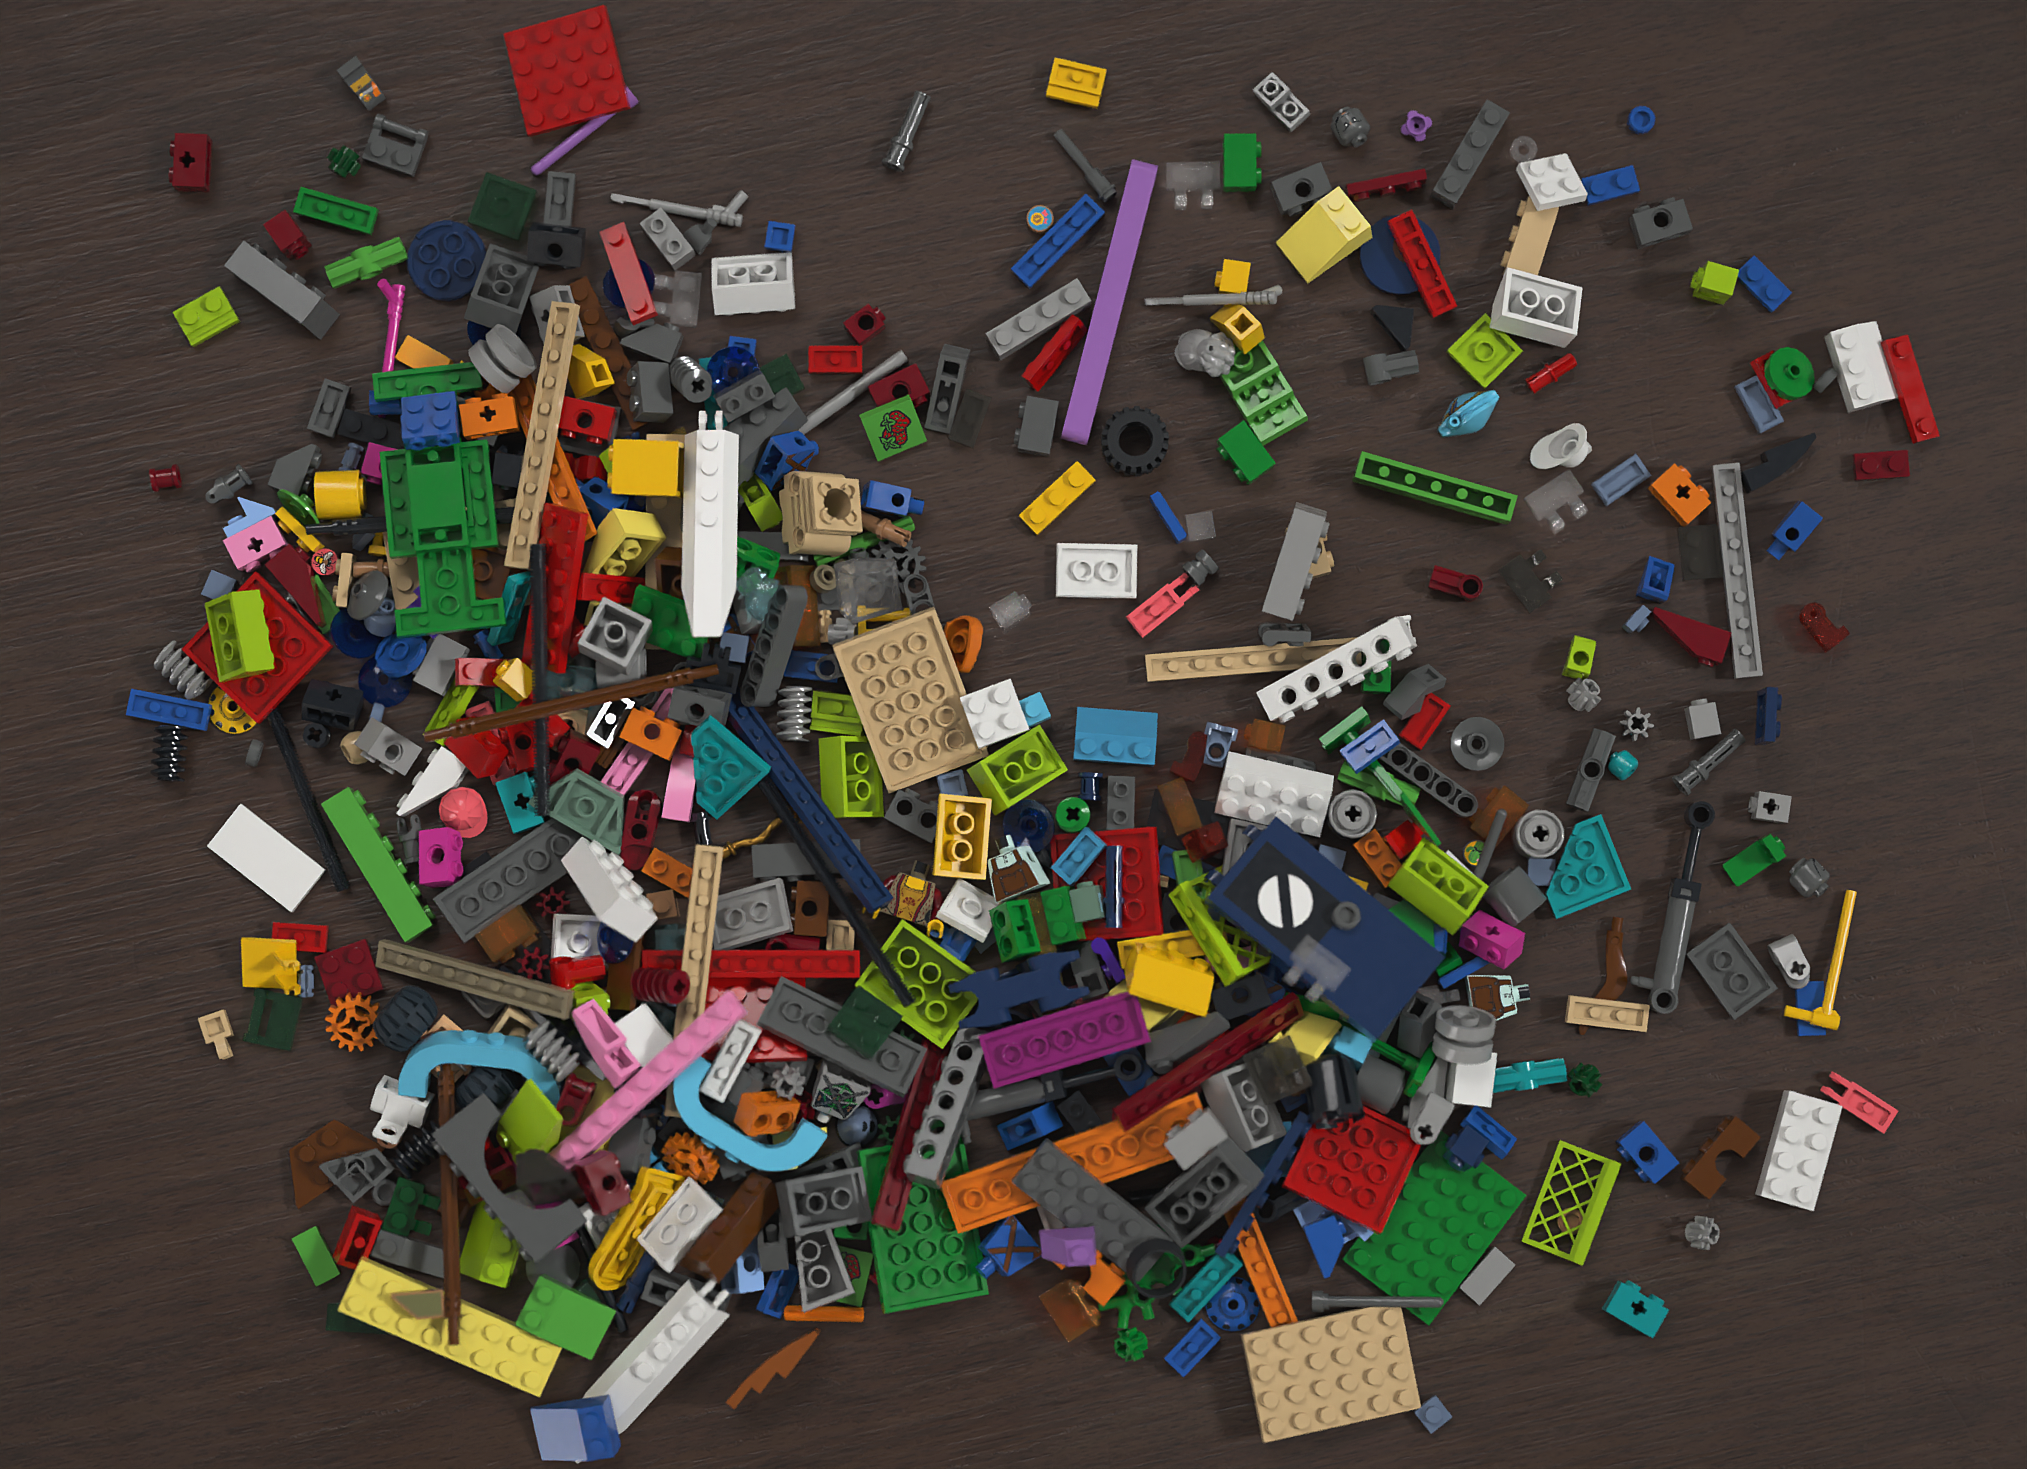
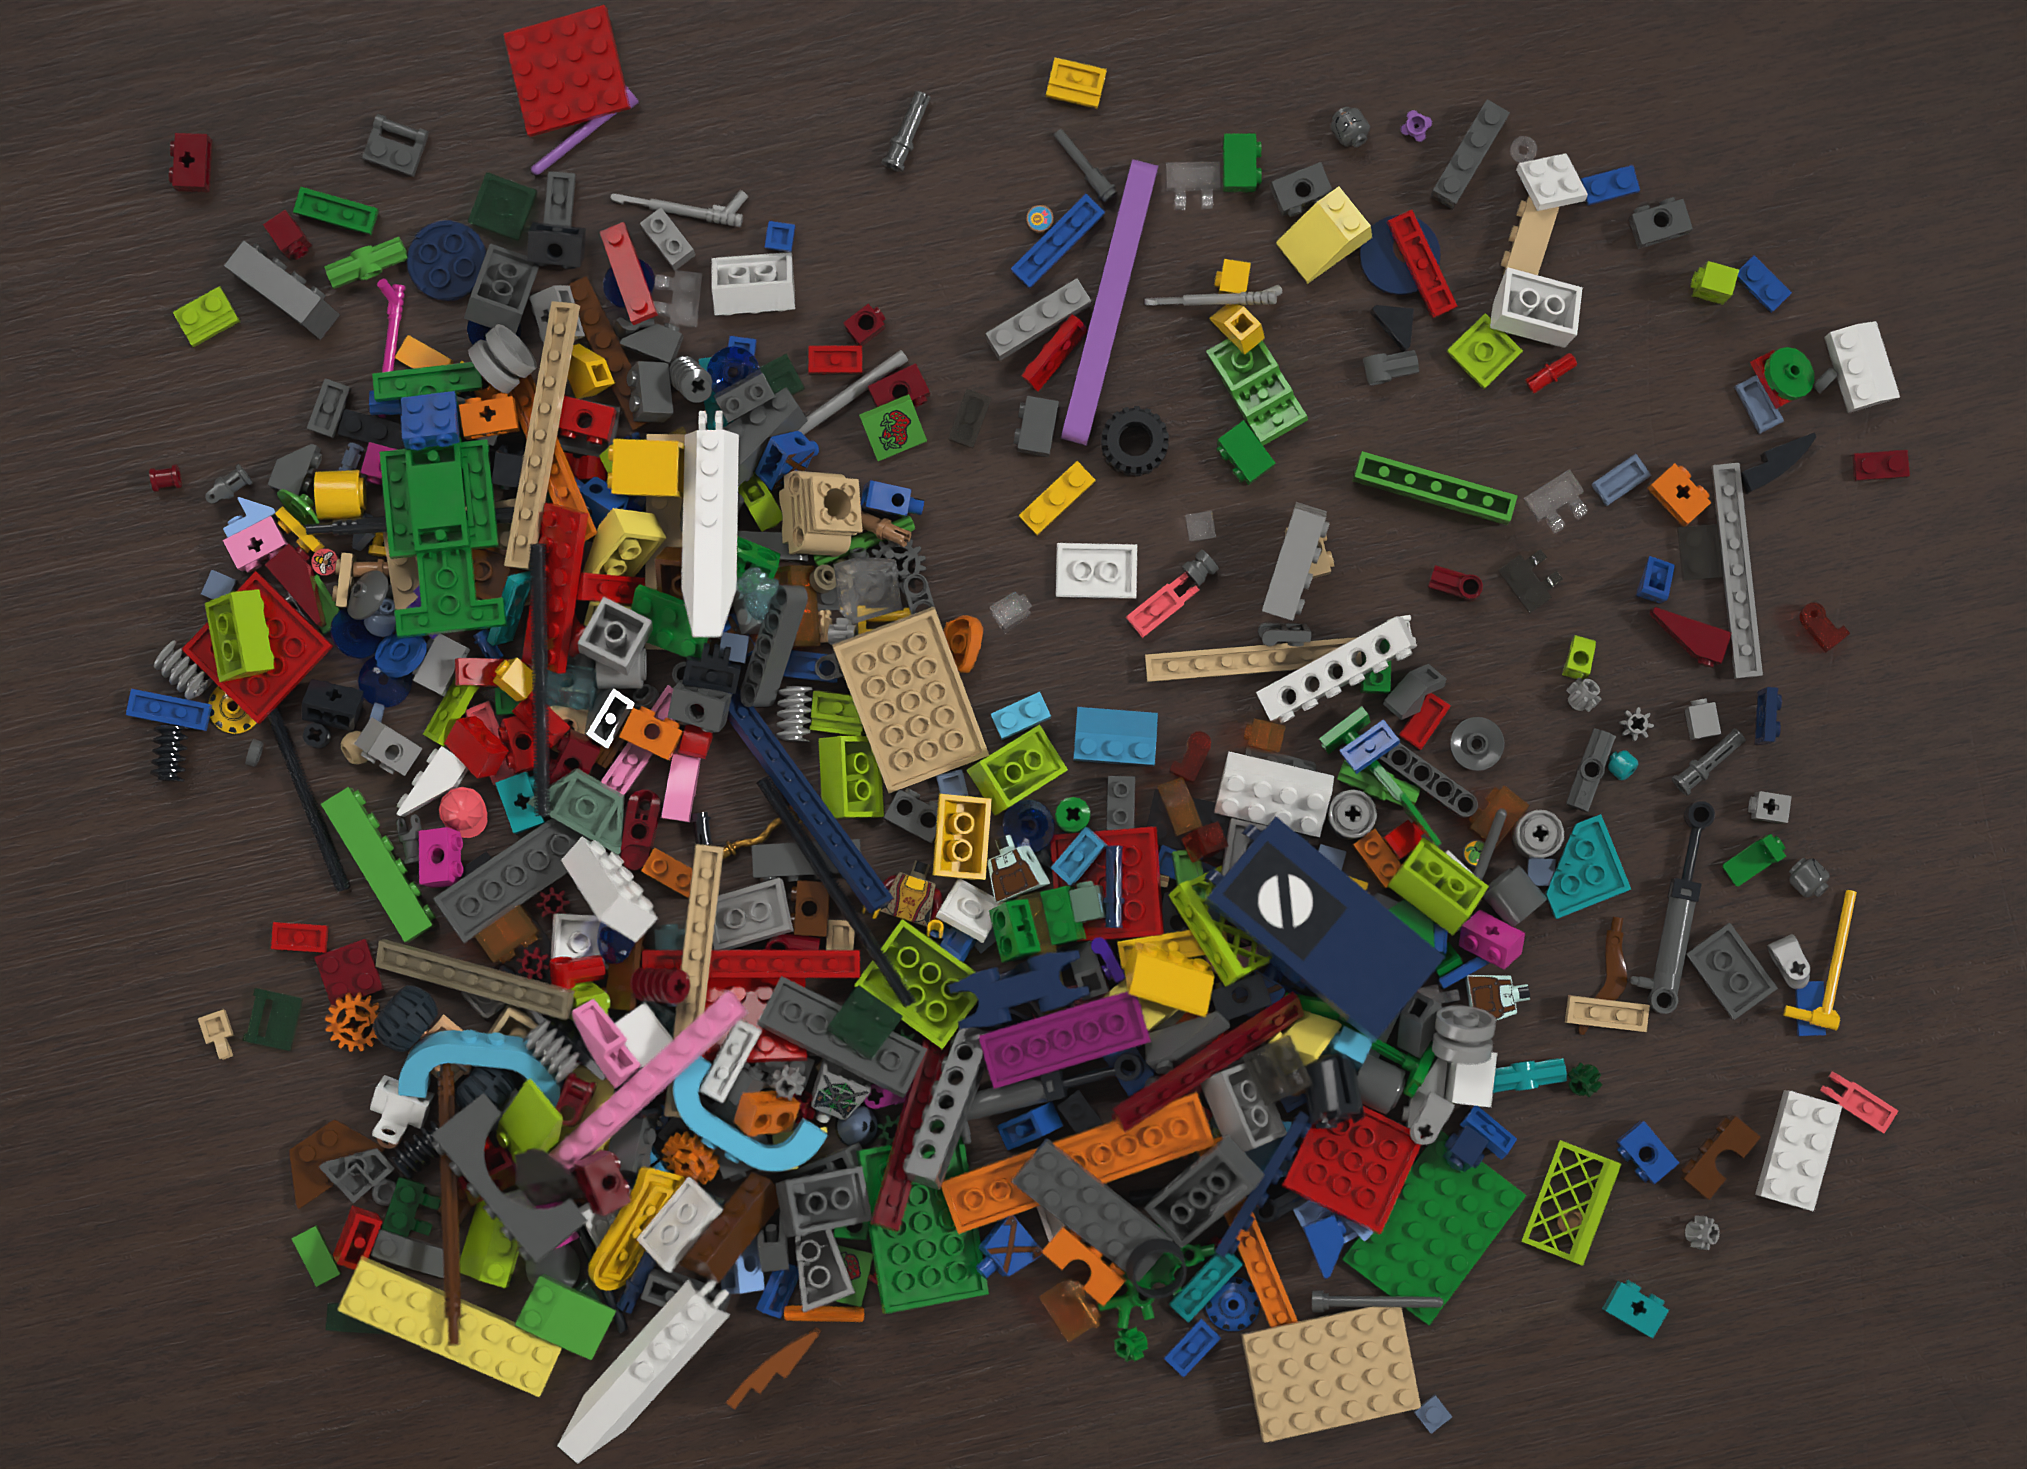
white tile [207,804,326,912] -> none
yellow plate [241,937,301,995] -> none
sand blue piece [298,965,314,997] -> none
dark green gear [326,145,361,178] -> none
dark grey leg [337,56,386,111] -> none
olive tile [391,1288,445,1319] -> none
reddish brown axle [423,664,719,743] -> none
slope [530,1394,621,1461] -> none
medium nougat brick [646,889,680,921] -> none
dark grey piece [683,218,717,255] -> none
teal plate [691,715,771,820] -> none
dark grey slope [925,344,970,434] -> none
white plate [960,679,1029,749] -> none
medium lavender slope [1040,1227,1097,1266] -> none
dark blue bush [1078,772,1103,801] -> none
blue tile [1149,491,1187,544] -> none
light grey brick [1164,1107,1228,1170] -> none
light grey hair [1175,329,1236,377] -> none
sand blue plate [1203,722,1238,768] -> none
light grey slope [1253,72,1310,132] -> none
clear plate [1283,935,1351,1003] -> none
dark grey tile [1332,902,1360,930] -> none
dark red plate [1344,168,1427,202] -> none
medium azure hat [1437,390,1499,437] -> none
light grey tile [1459,1246,1515,1306] -> none
white piece [1530,423,1592,469] -> none
sand blue plate [1622,605,1651,634] -> none
blue tile [1627,106,1655,134] -> none
blue torso [1766,501,1823,560] -> none
red plate [1881,334,1940,444] -> none

